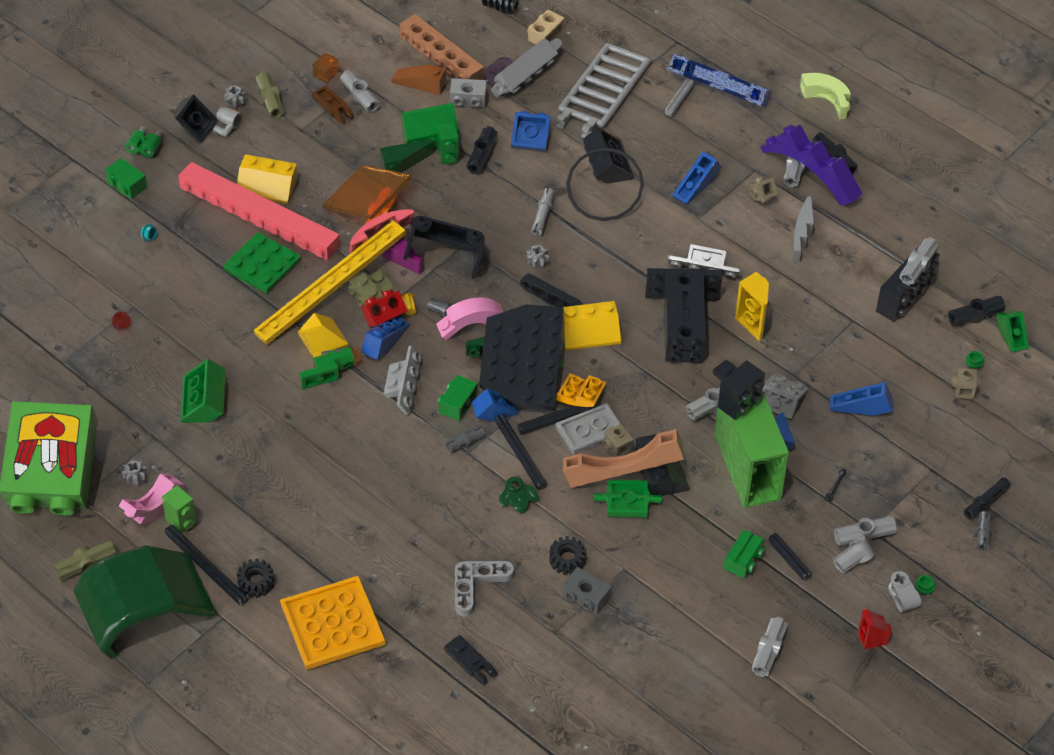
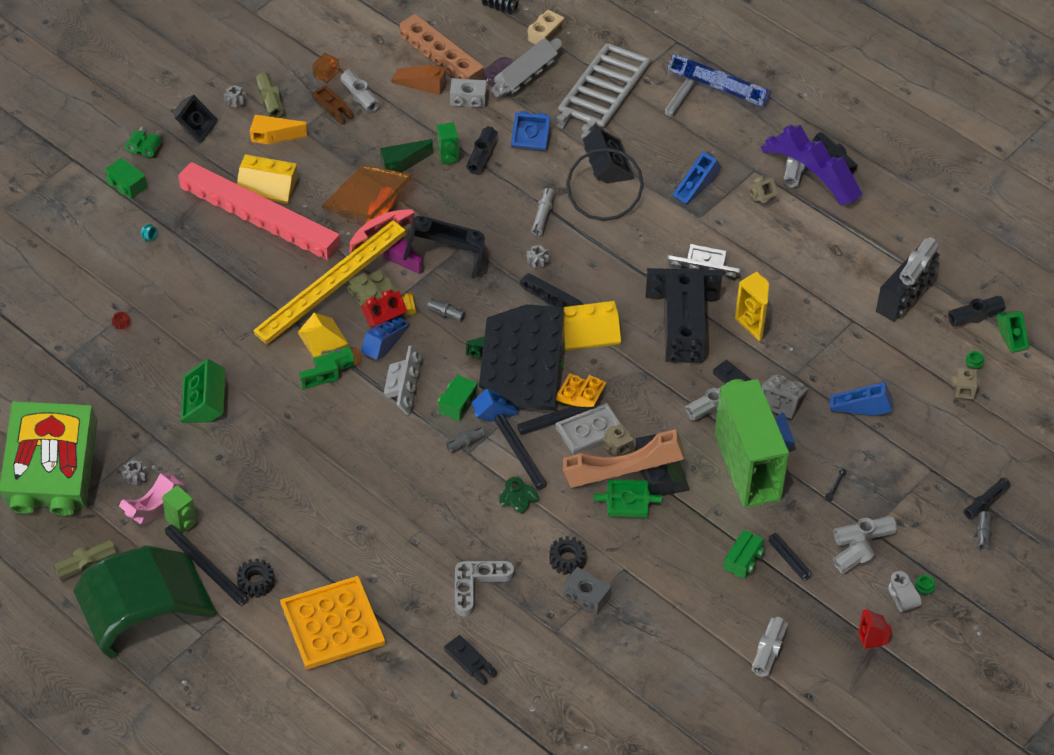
light grey piece [213,107,243,137] -> none
green plate [223,232,302,294] -> none
green slope [401,103,459,147] -> none
bright pink arch [436,297,504,340] -> none
black brick [717,360,765,420] -> none
light grey slope [792,196,814,263] -> none
yellowish green arch [800,73,851,120] -> none
none -> light orange slope [250,115,308,144]

